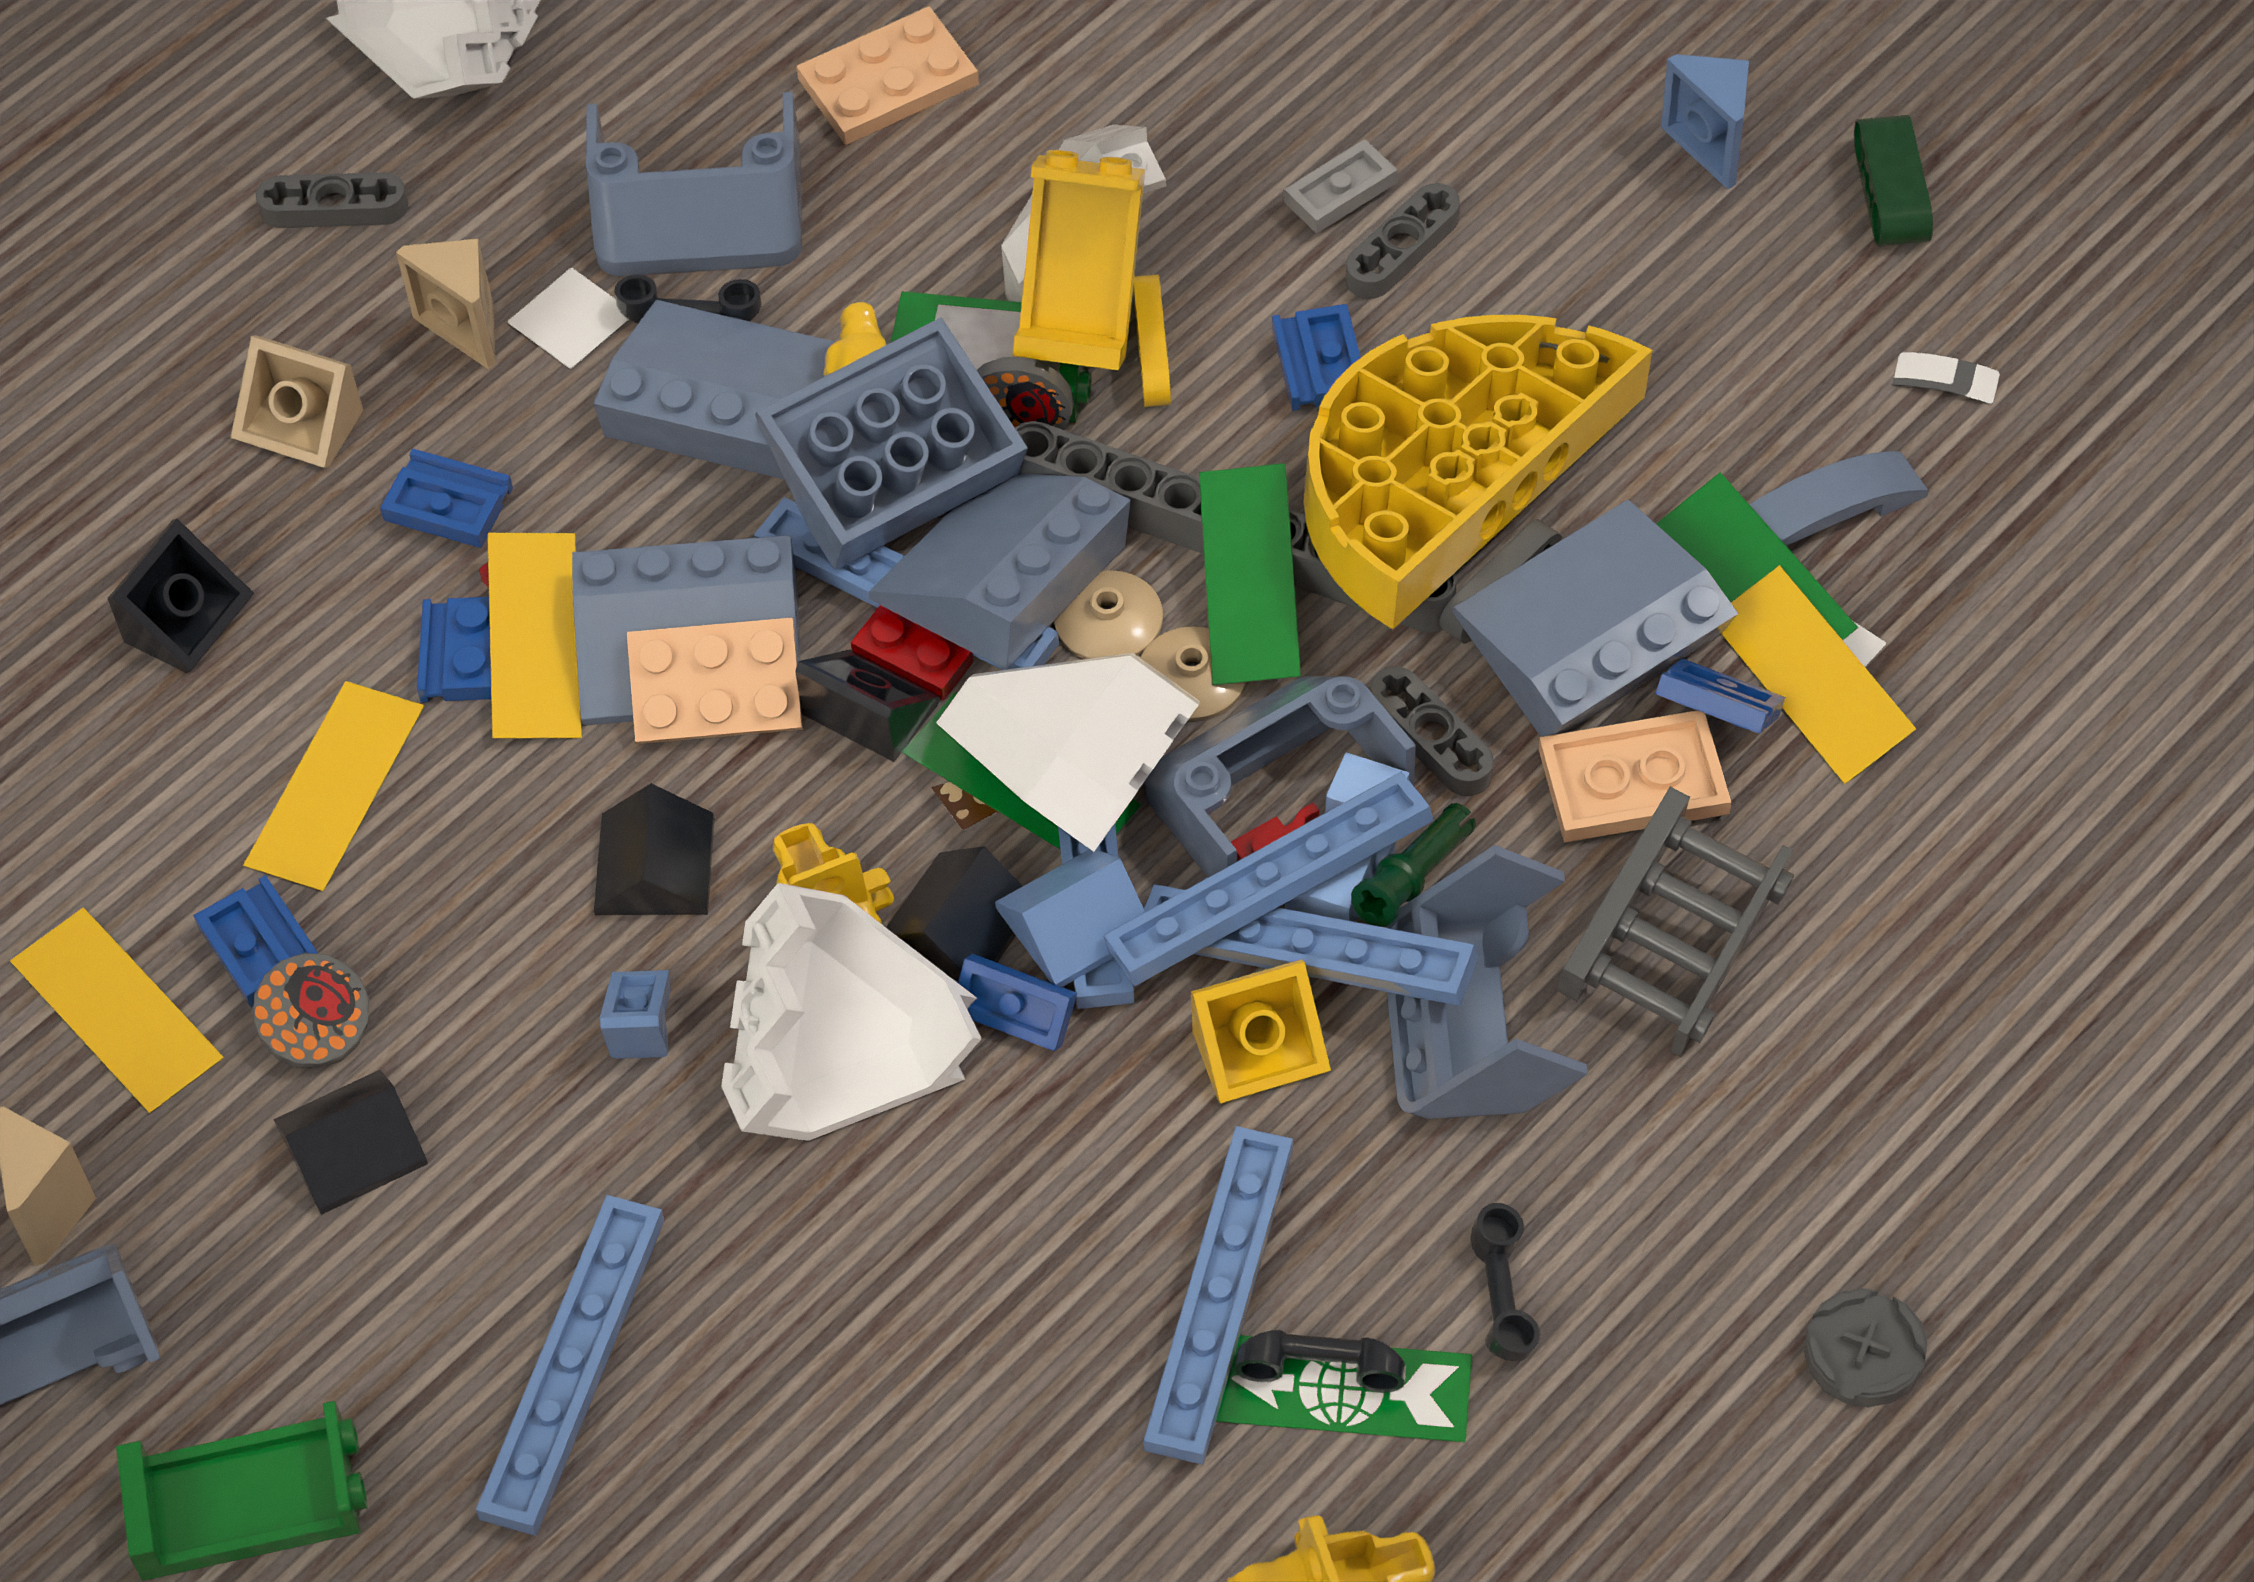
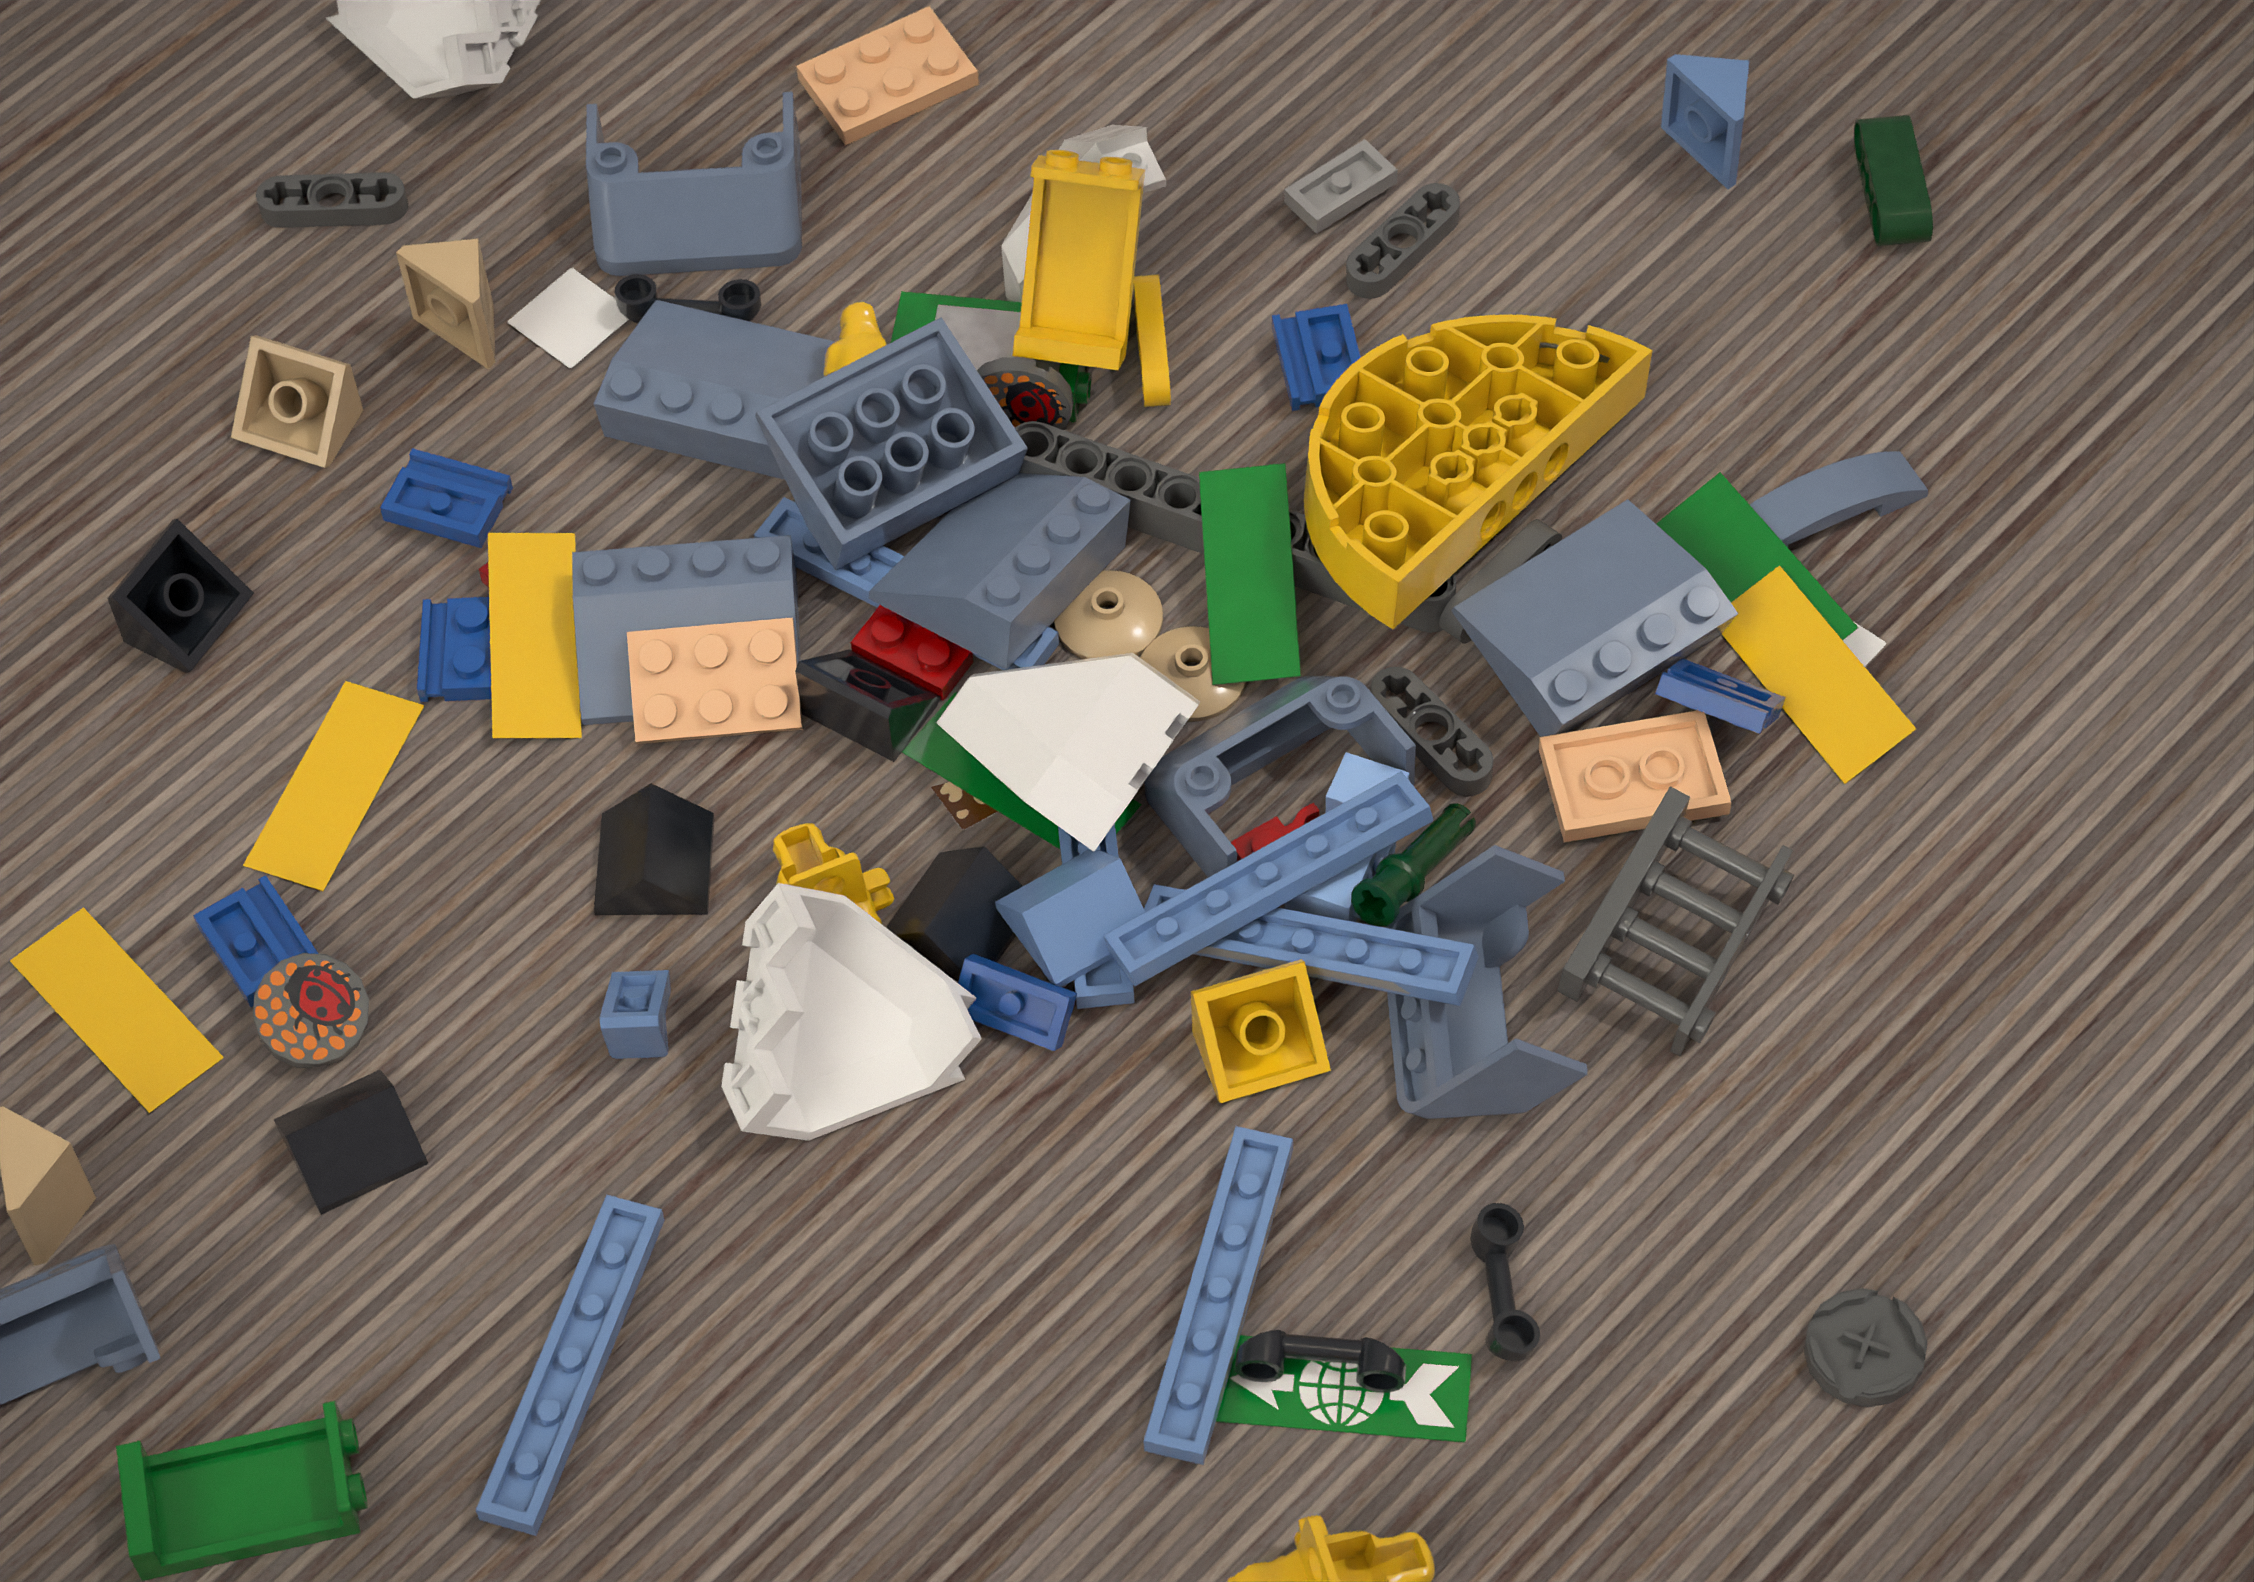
white sticker [1893,352,1999,404] -> none

